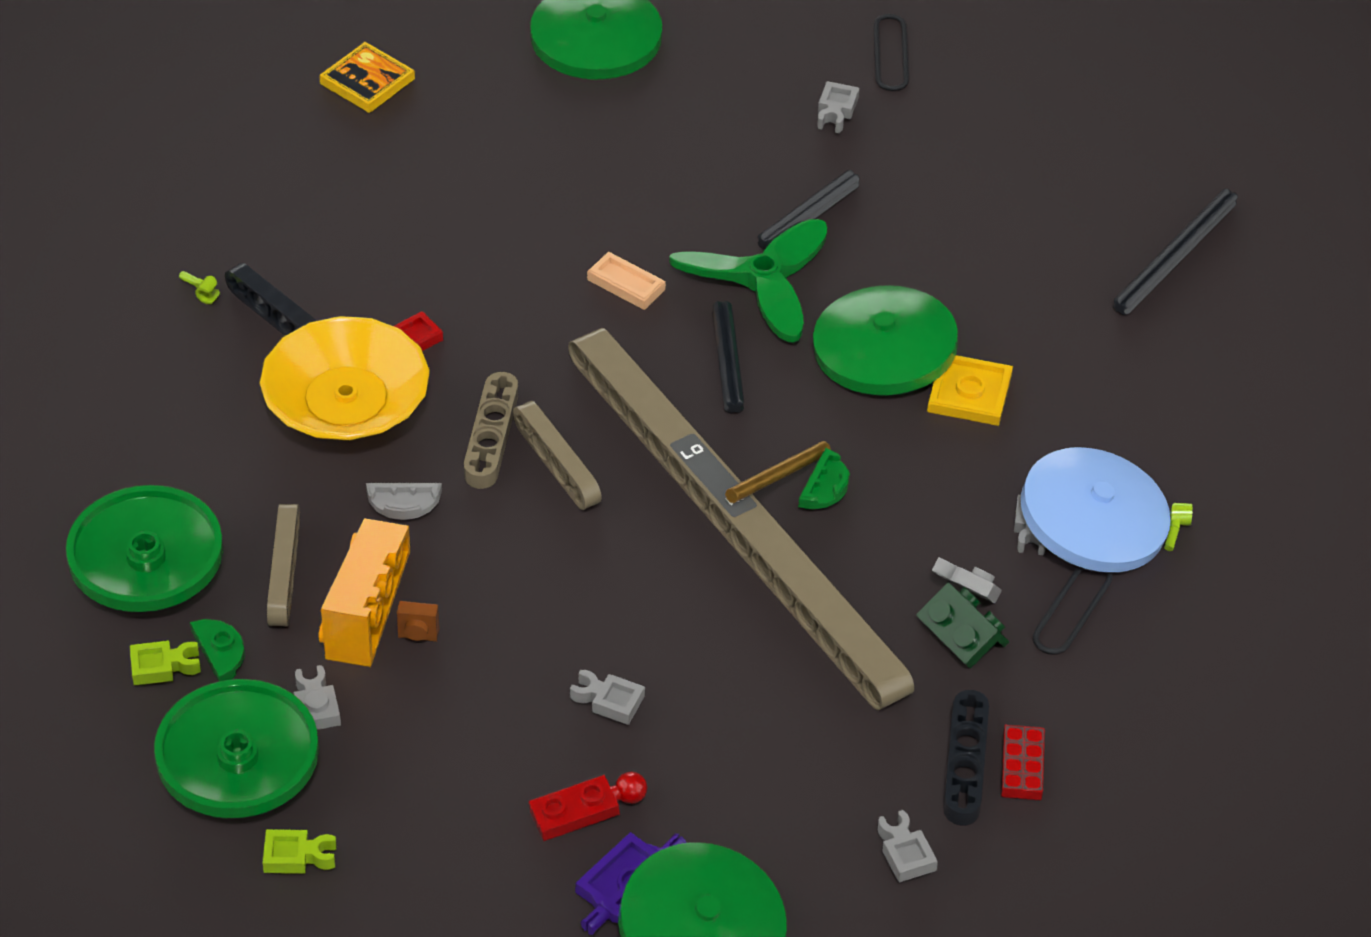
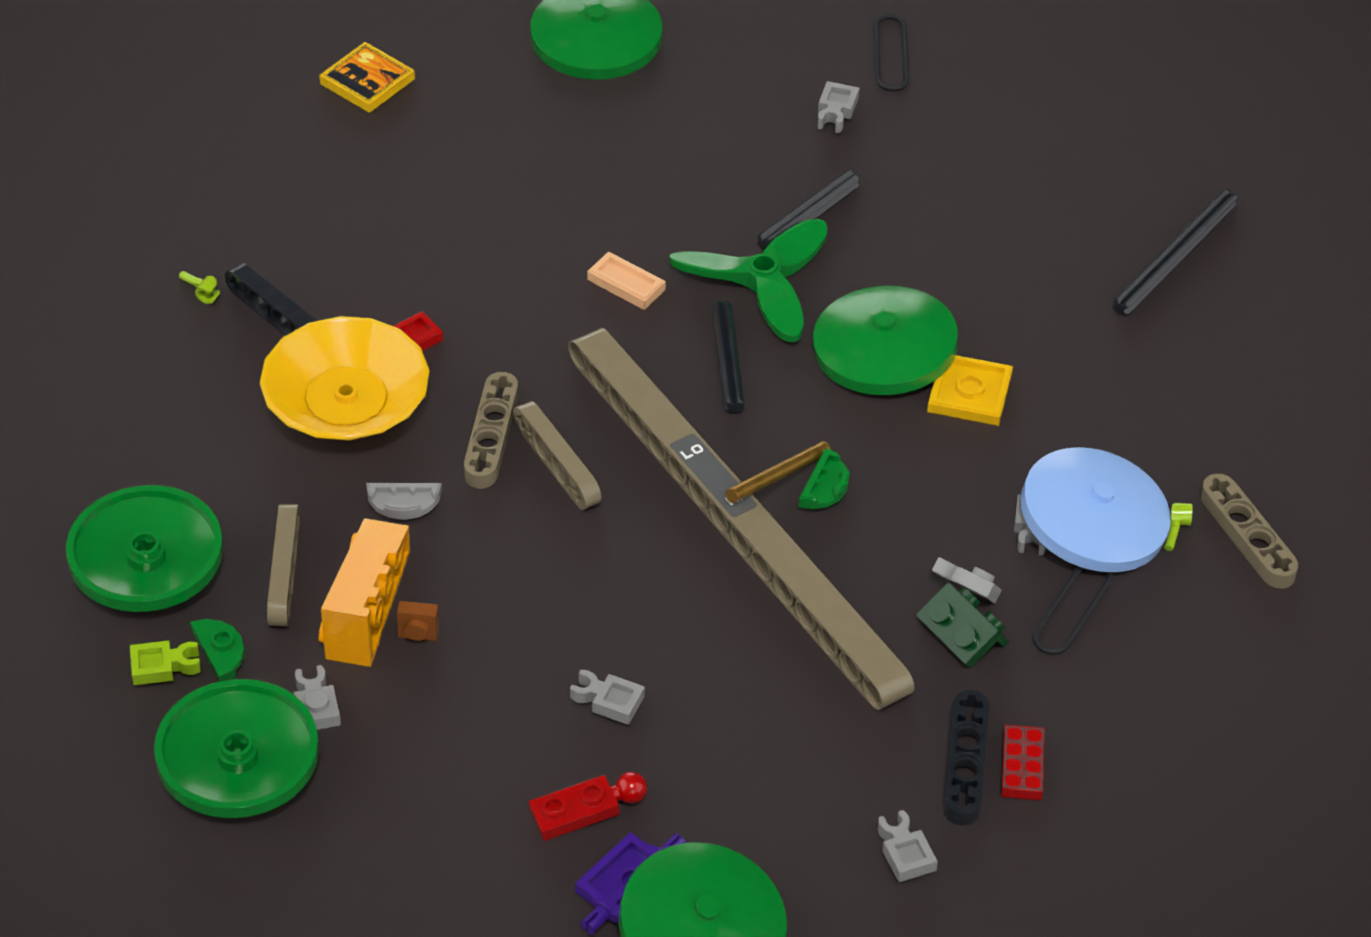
lime plate [263,829,337,873] -> none
none -> dark tan beam [1201,474,1298,589]

